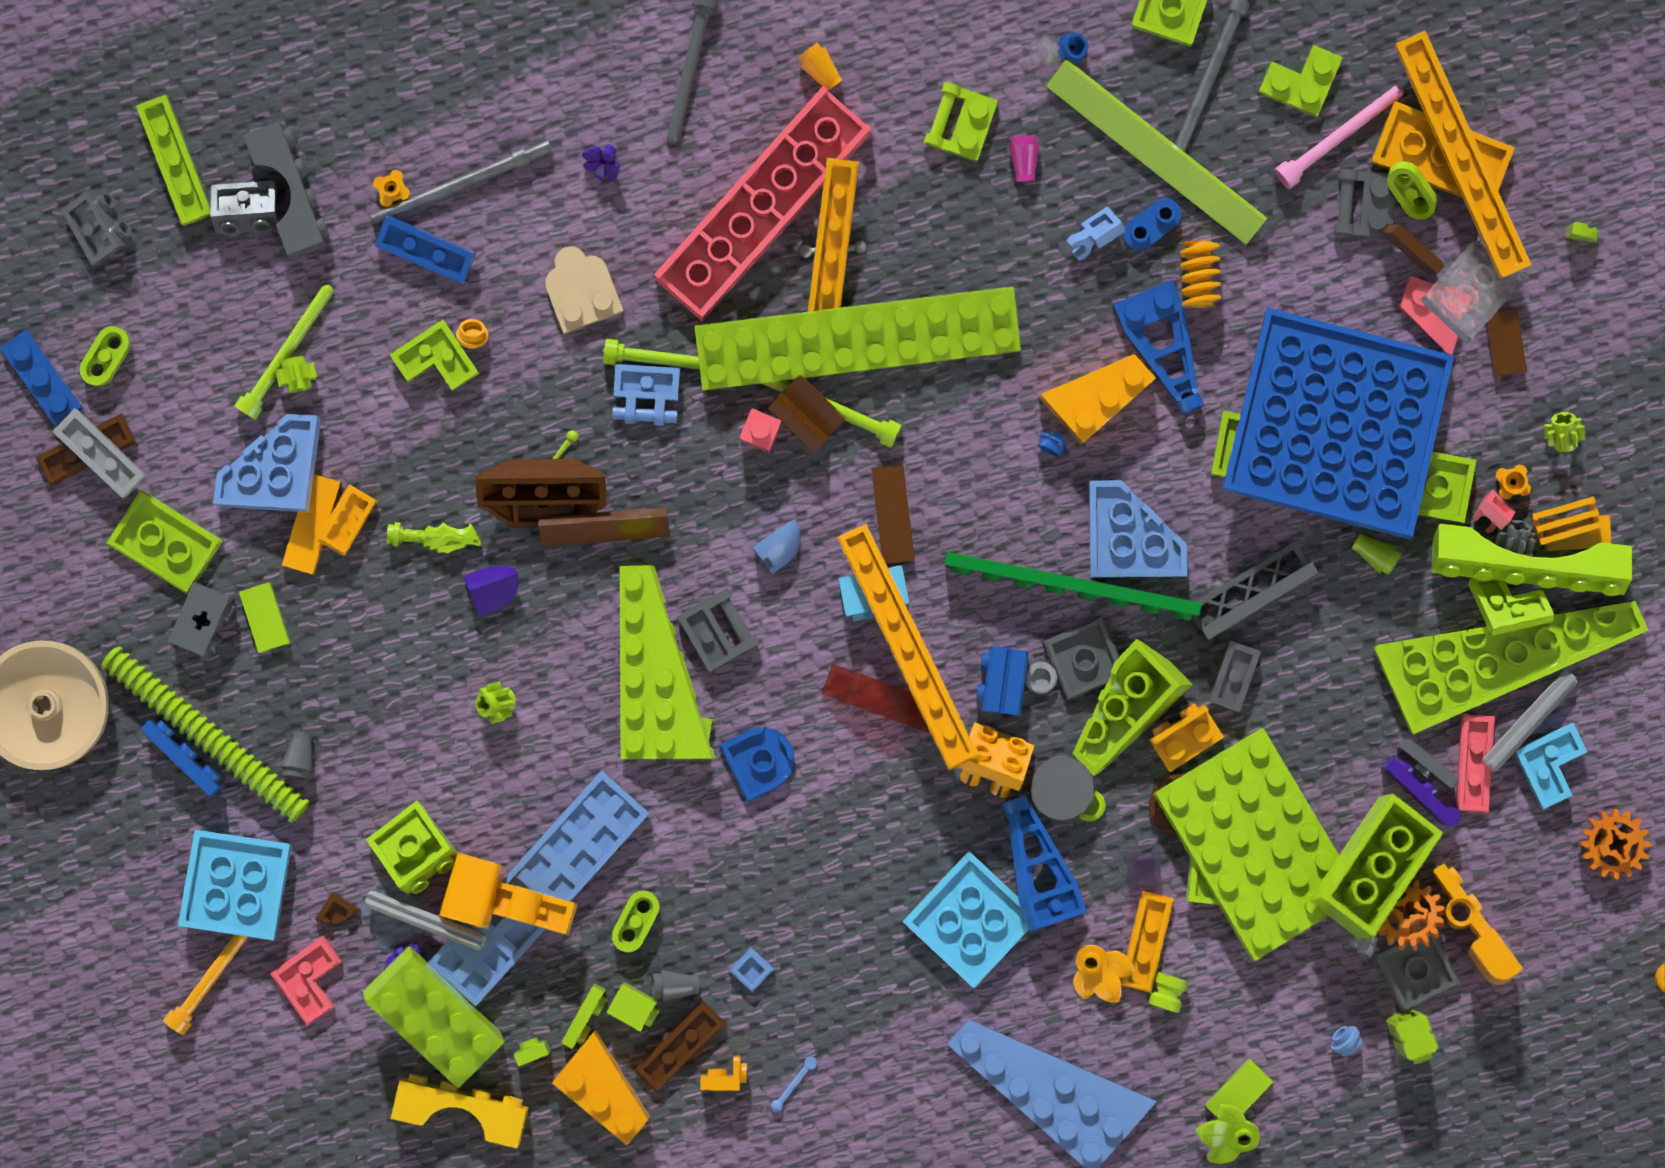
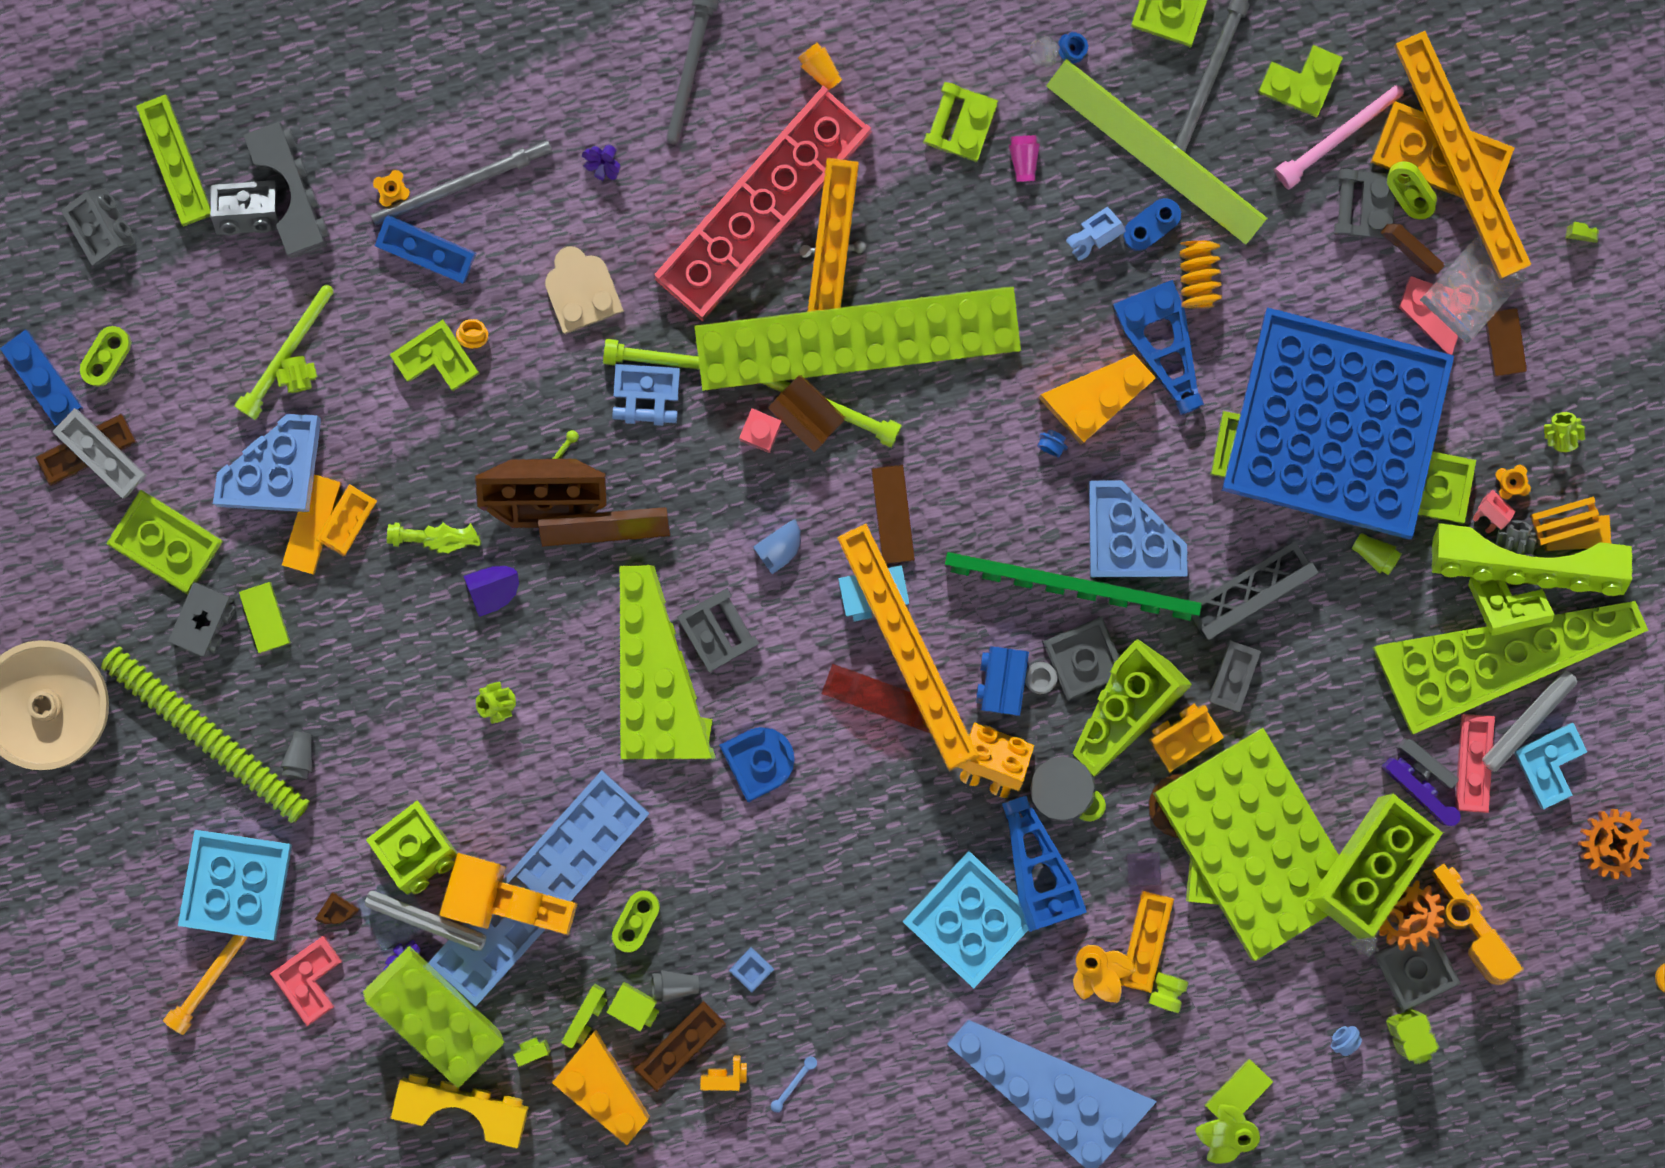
blue plate [140,720,223,797] -> none

